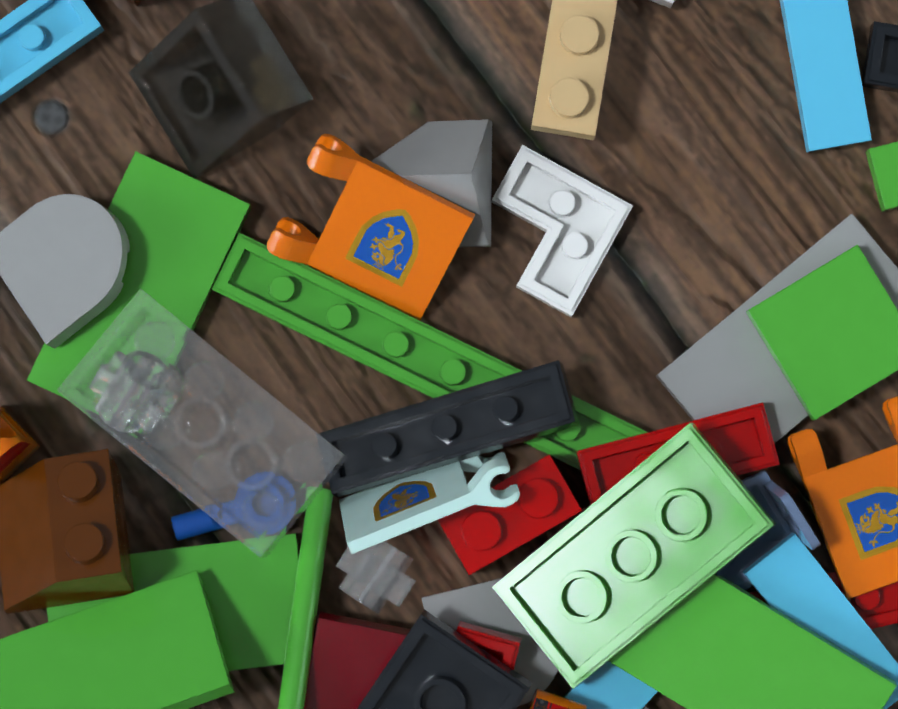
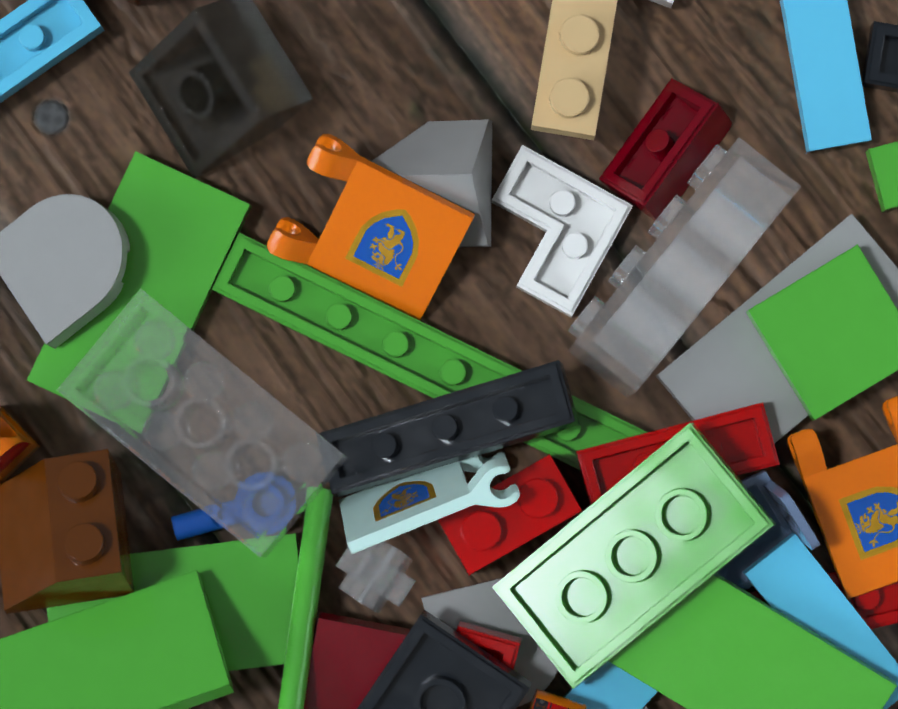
clear gear [89,351,179,434] -> none
none -> clear brick [568,137,801,398]
none -> dark red slope [599,78,732,223]

